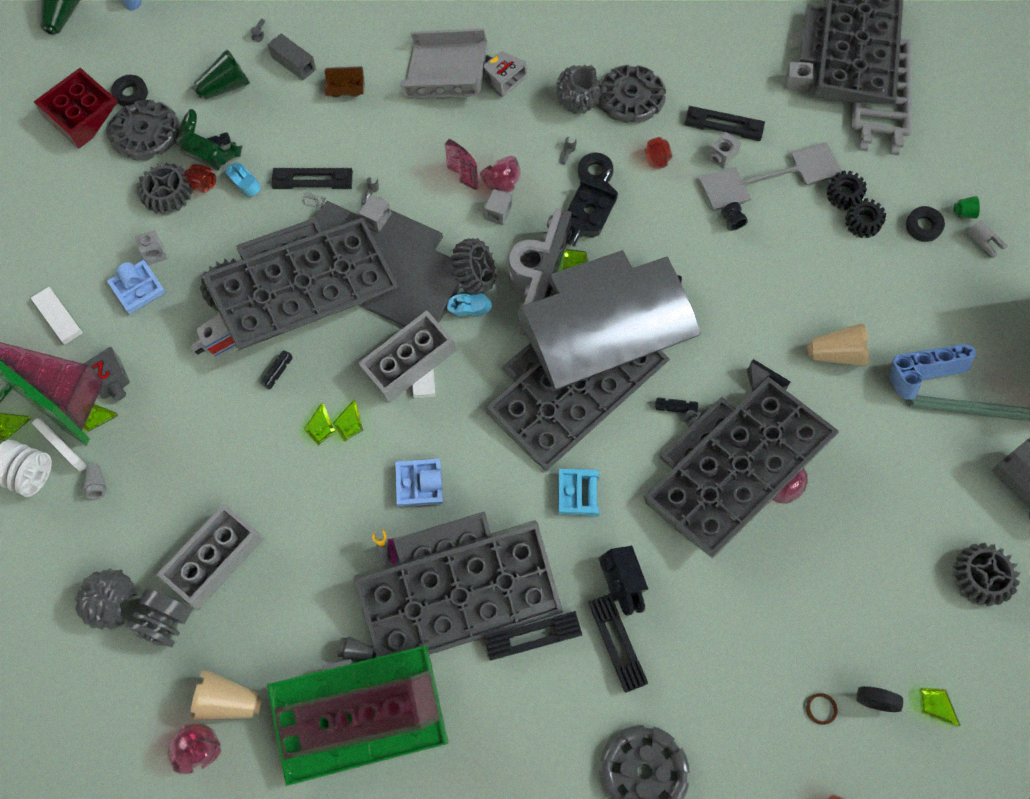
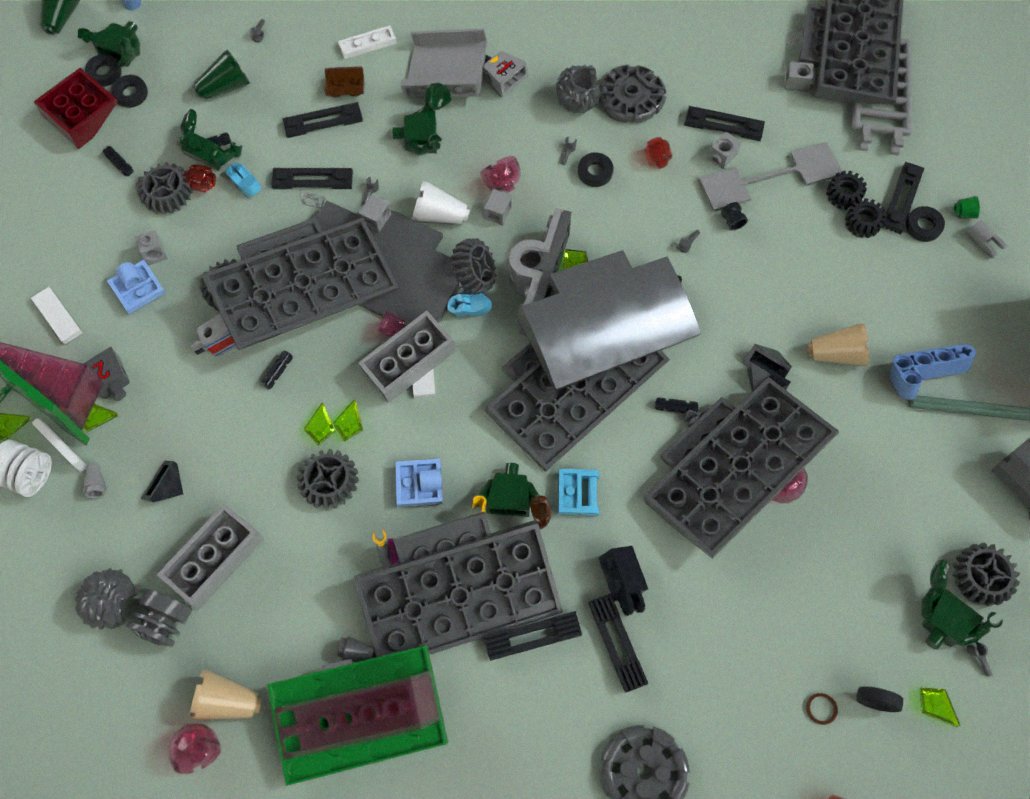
dark grey plate [108,100,180,160] -> none
dark grey brick [268,33,316,80] -> none
clear pink slope [445,138,478,190] -> none
black plate [567,168,618,246] -> none
none -> dark green torso [78,21,140,67]
none -> black tyre [85,54,122,87]
none -> black axle [103,146,134,176]
none -> black slope [141,460,183,503]
none -> black container [282,102,363,138]
none -> dark grey gear [297,449,359,509]
none -> white tile [337,25,397,59]
none -> clear pink slope [378,311,405,337]
none -> dark green torso [393,83,452,156]
none -> white cone [412,180,470,224]
none -> dark green torso [472,463,551,529]
none -> dark grey hand [678,230,700,252]
none -> black slope [744,344,792,378]
none -> black container [882,161,925,234]
none -> dark green torso [922,559,1003,650]
none -> dark grey hand [967,642,993,677]

